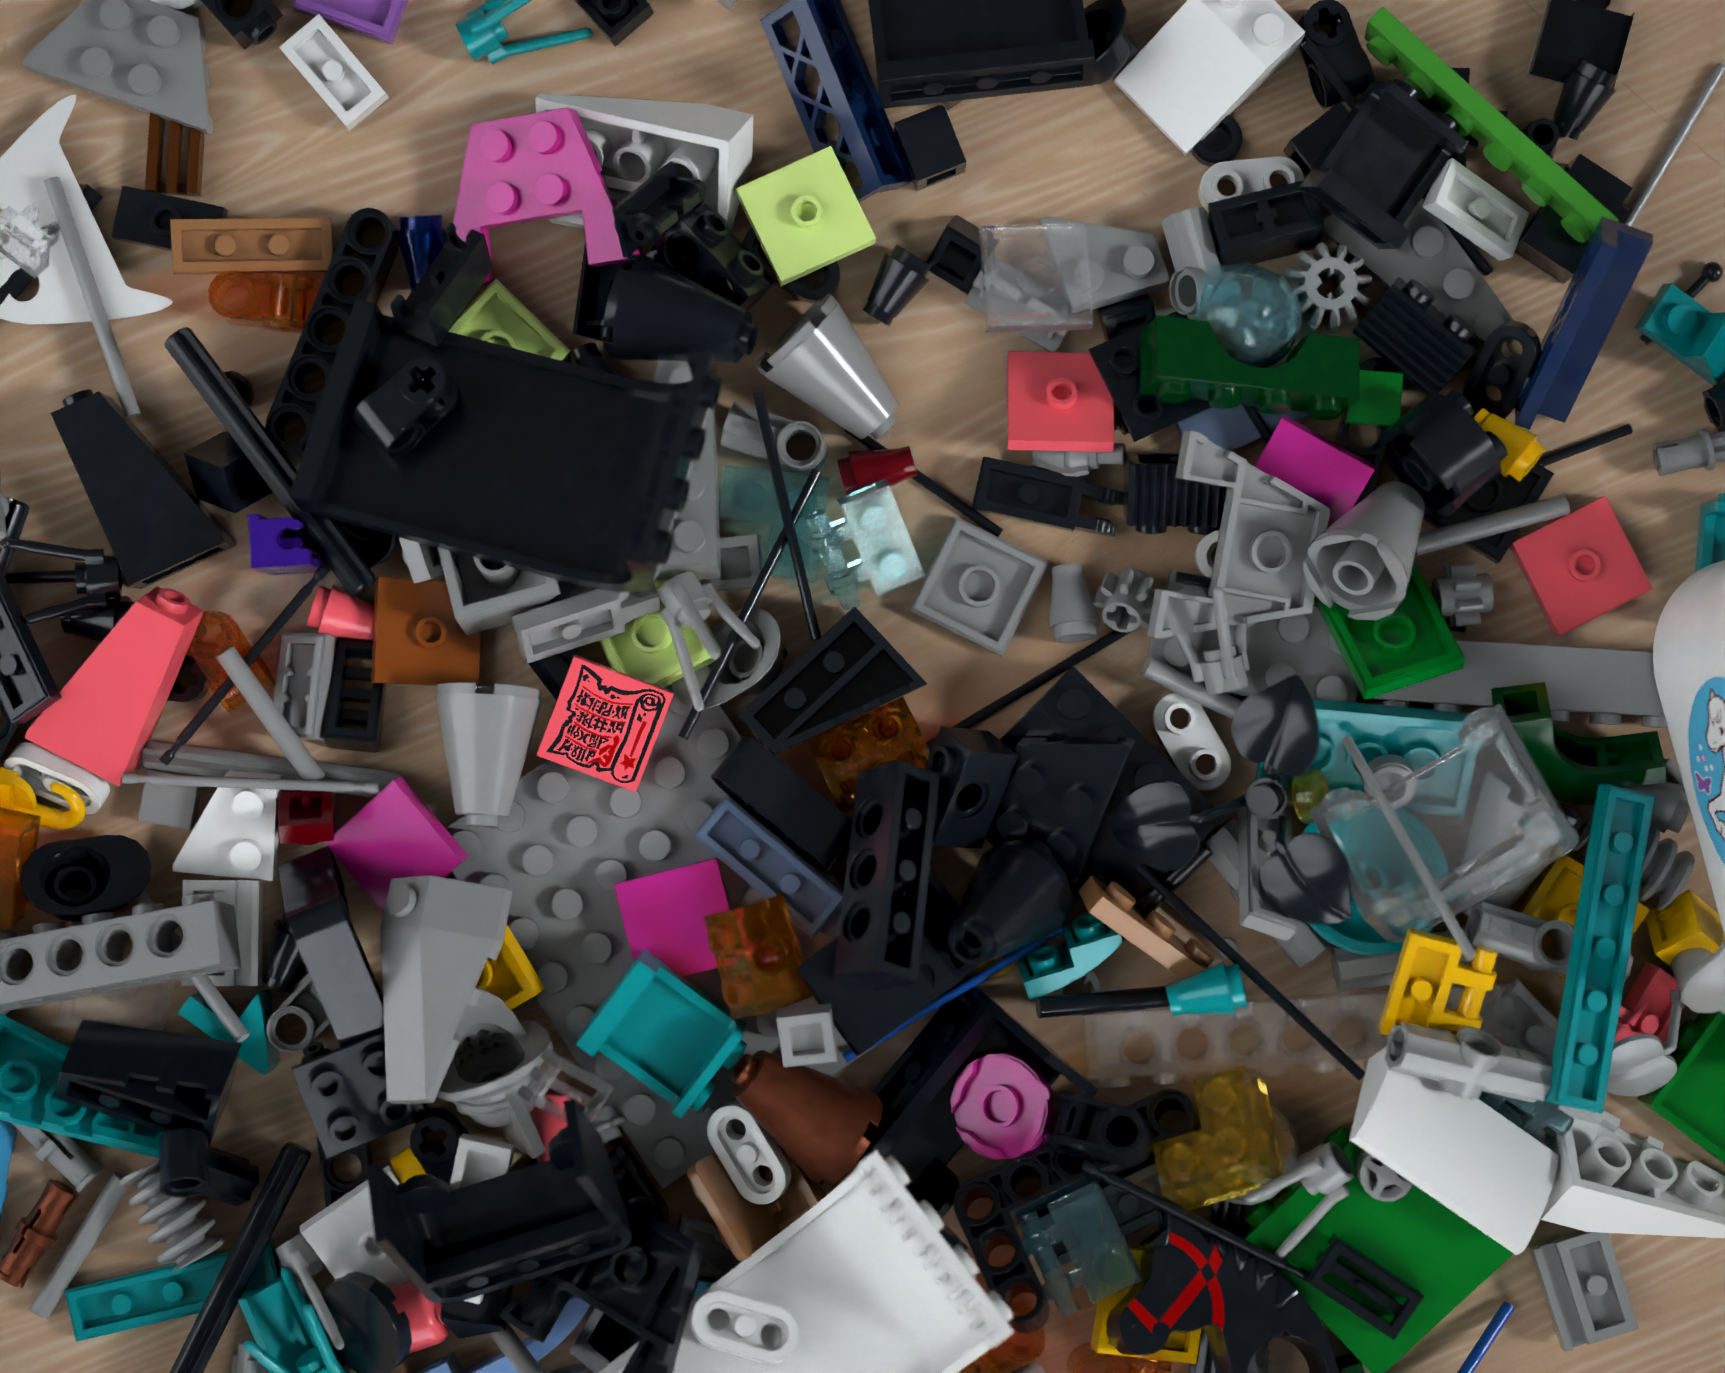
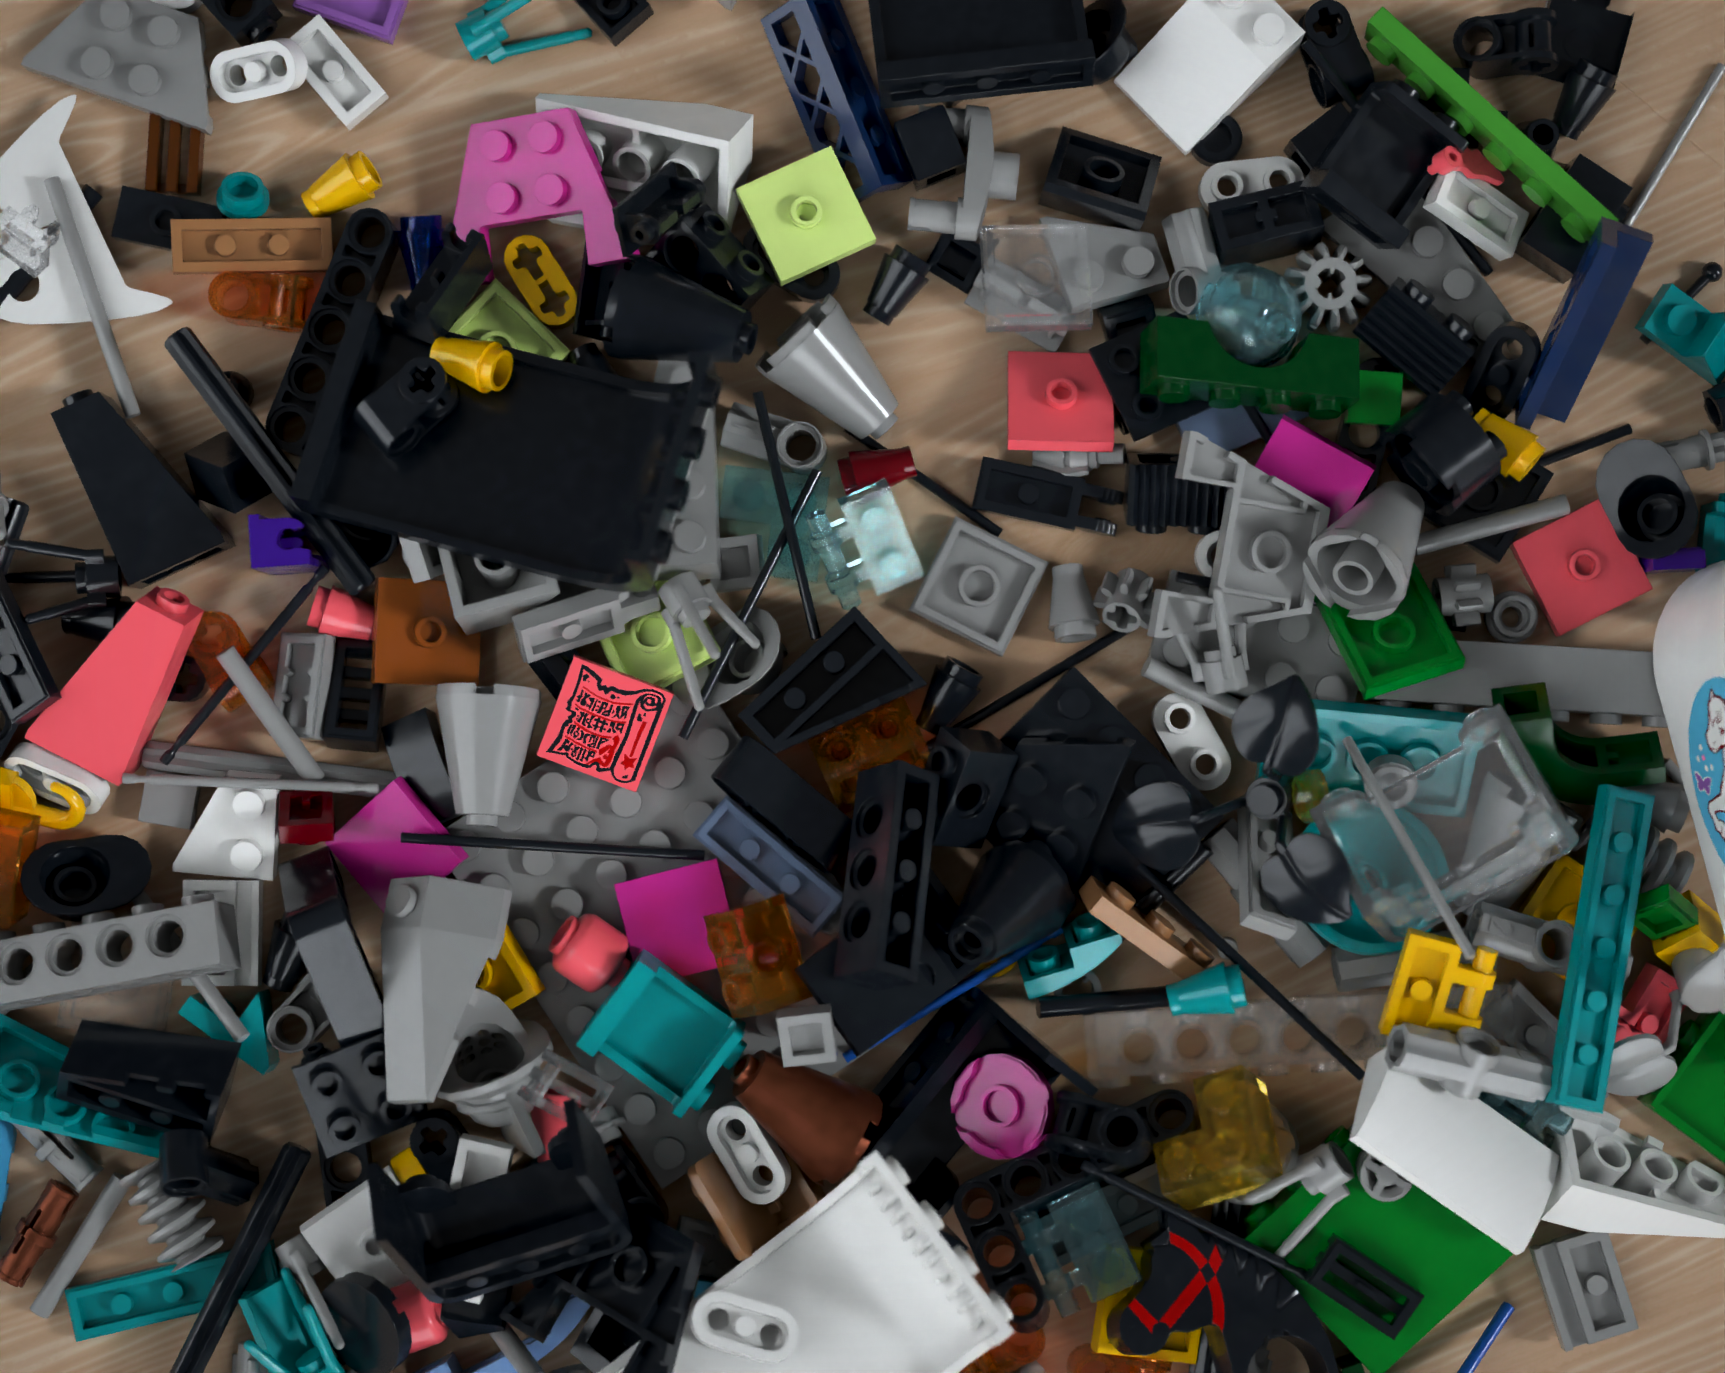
none -> white plate [210,38,308,103]
none -> teal plate [216,172,270,219]
none -> yellow cone [301,151,383,218]
none -> black slope [381,708,461,824]
none -> black axle [400,832,705,861]
none -> yellow cone [429,336,513,393]
none -> yellow beam [504,235,578,329]
none -> coral head [549,913,631,993]
none -> light grey connector [907,105,1020,241]
none -> black cone [915,656,983,736]
none -> black slope [1039,126,1162,231]
none -> coral piece [1427,146,1505,186]
none -> black piece [1453,7,1559,80]
none -> light grey plate [1484,591,1538,643]
none -> black piece [1595,439,1698,559]
none -> green tile [1634,883,1699,941]
none -> dark purple tile [1639,547,1706,574]

